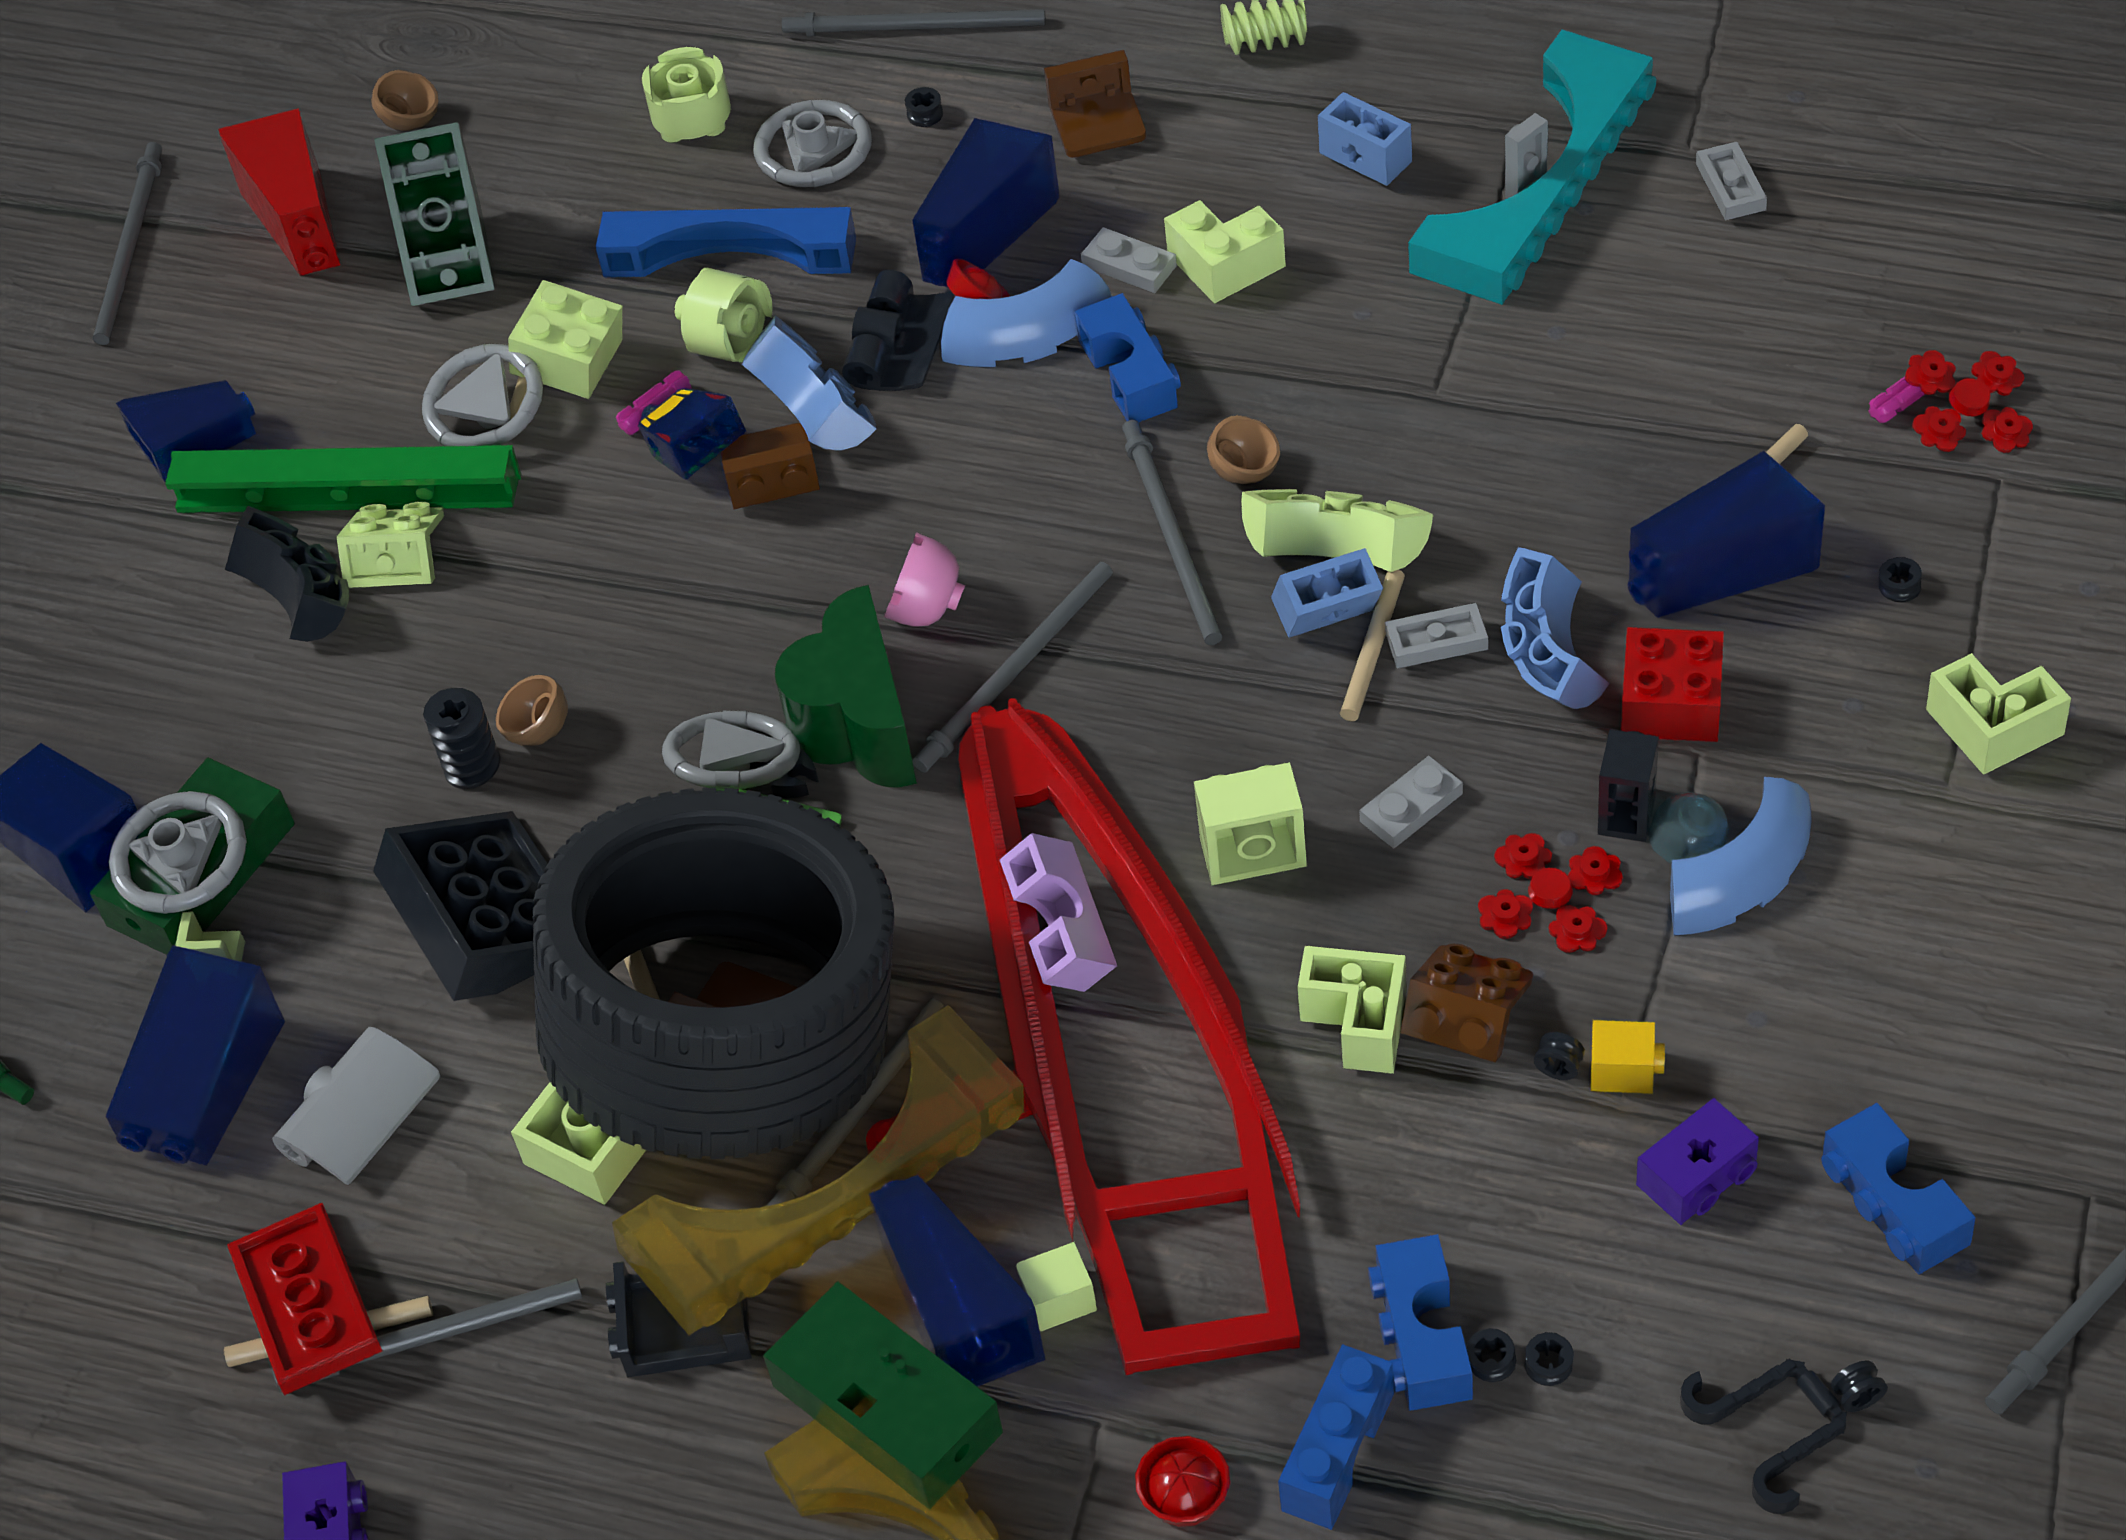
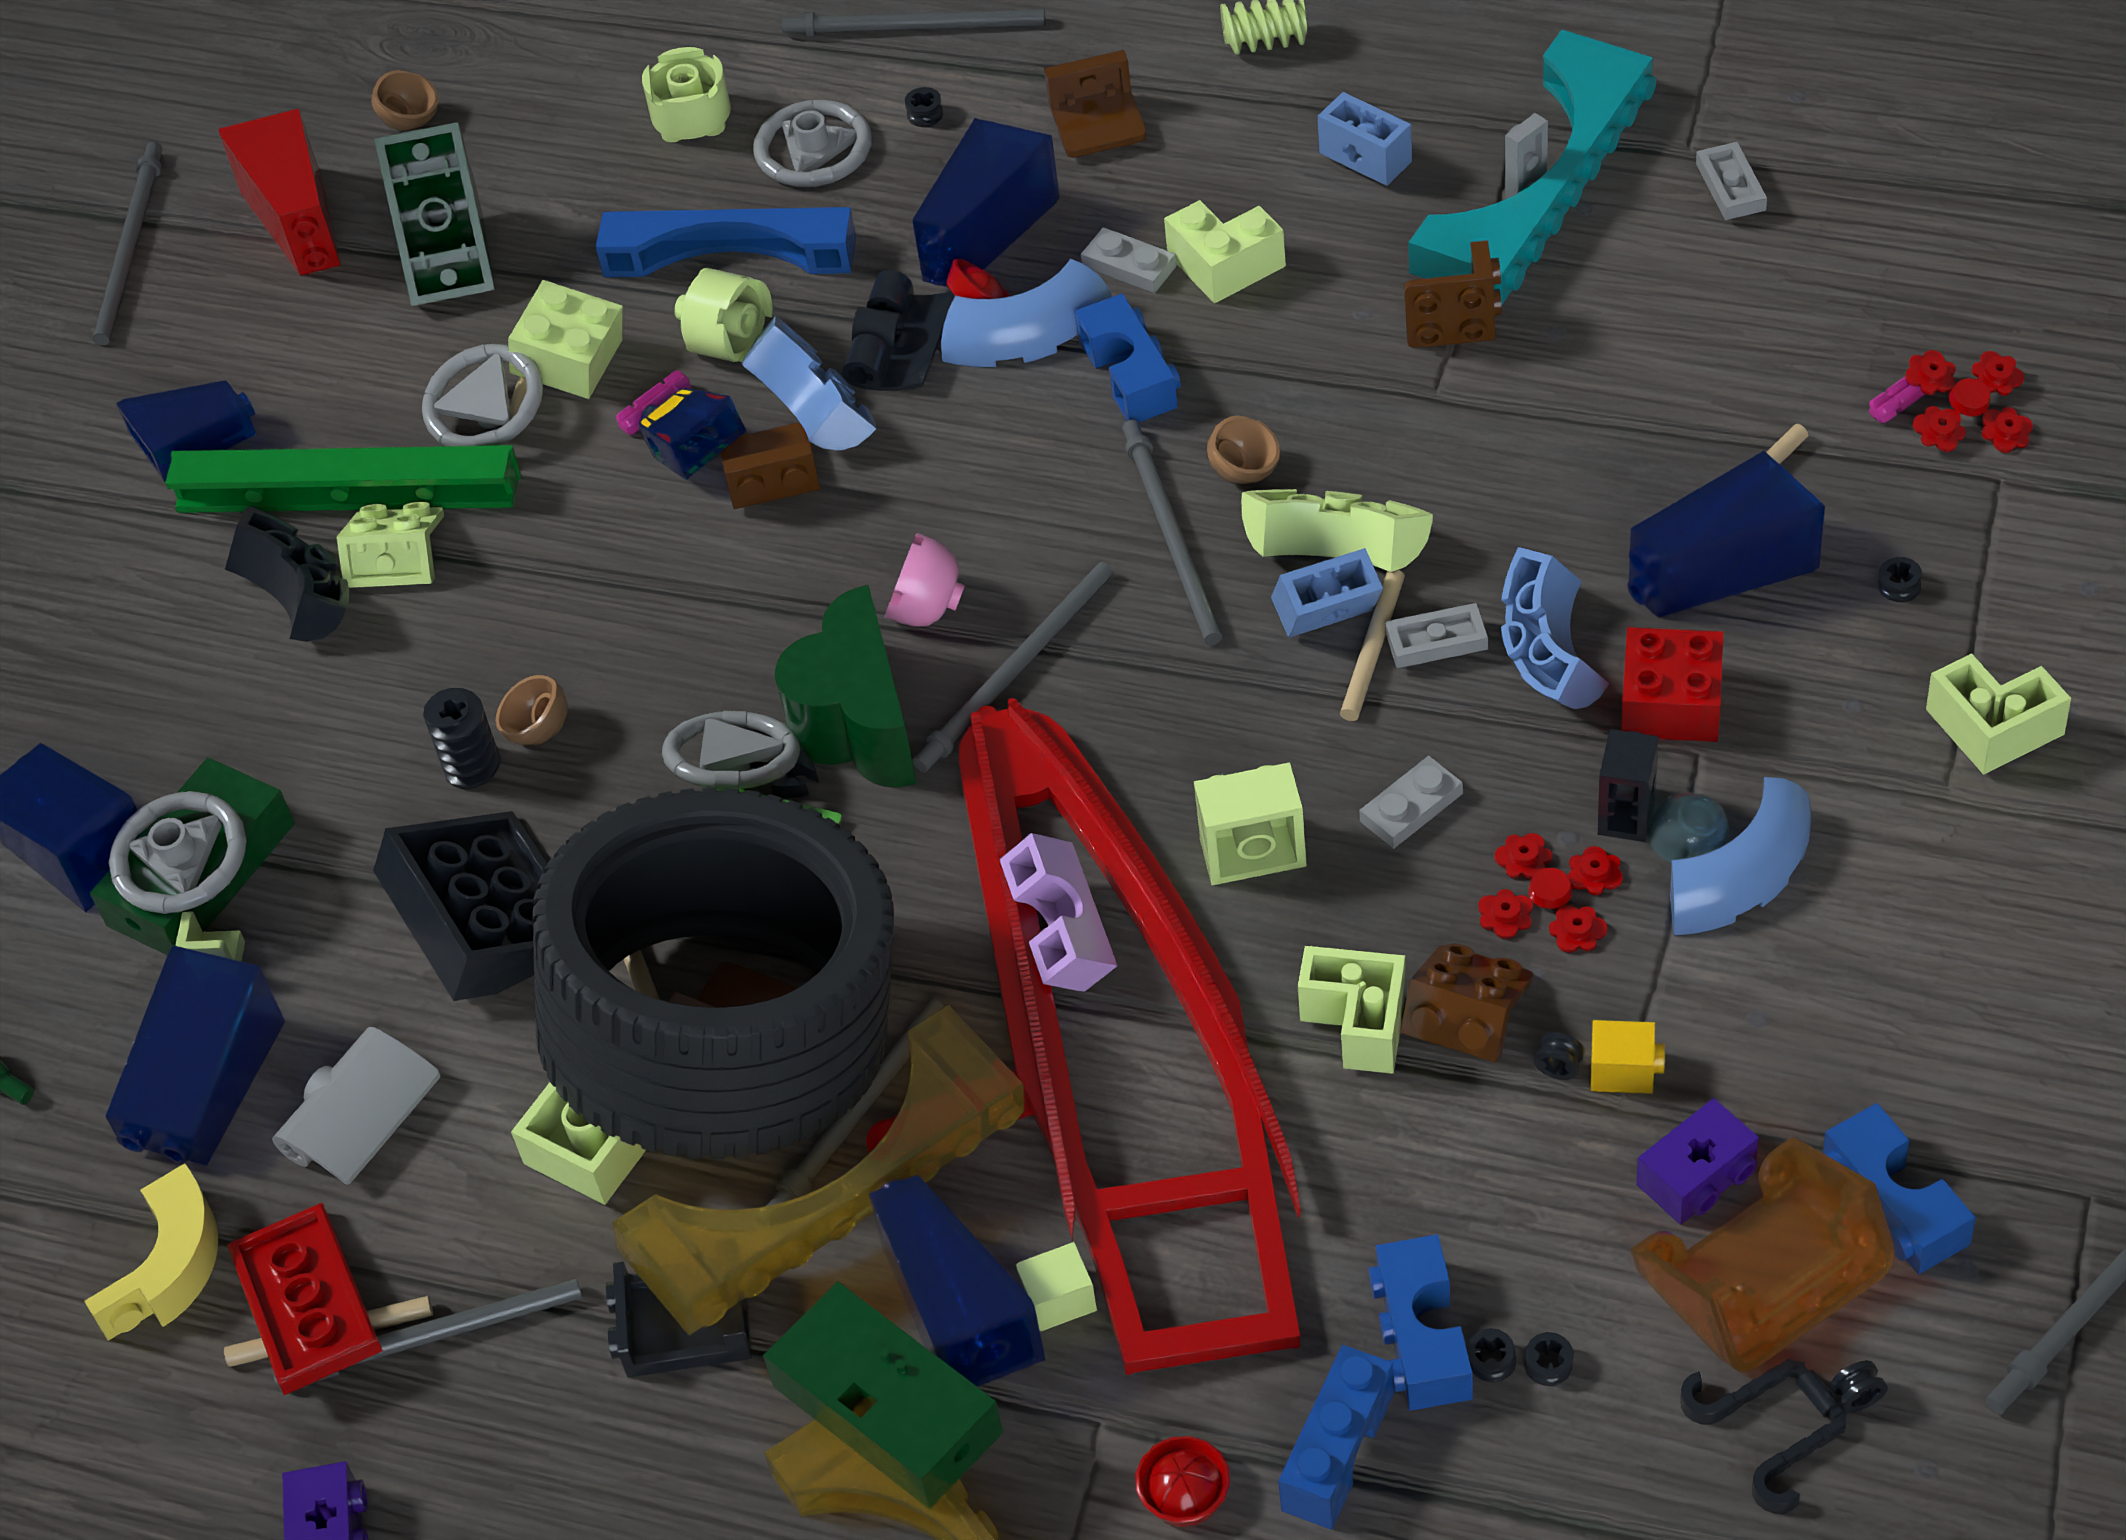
none -> light yellow arch [84,1163,218,1341]
none -> reddish brown bracket [1404,240,1502,348]
none -> clear orange windscreen [1630,1137,1895,1372]

